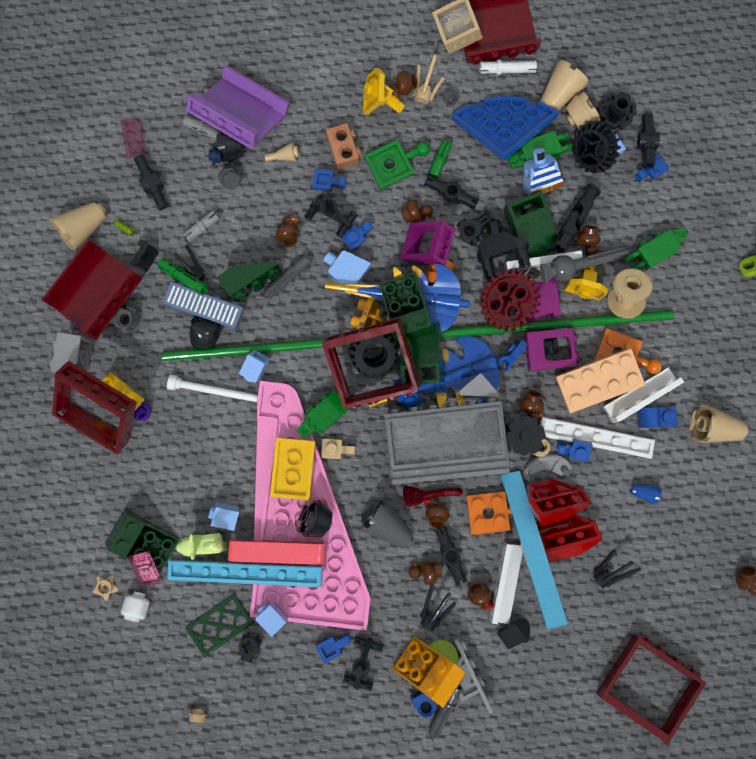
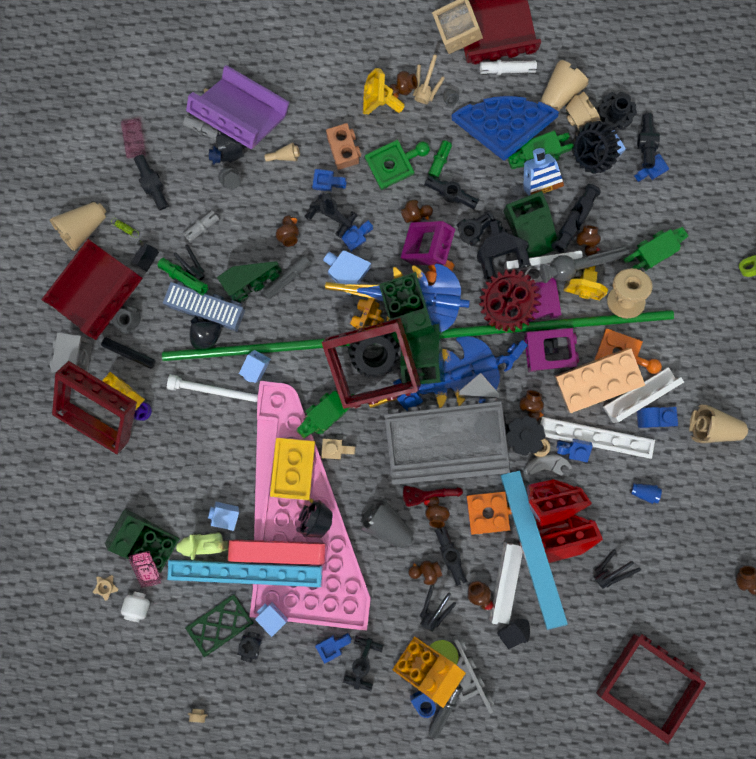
none -> black axle [101,337,155,369]

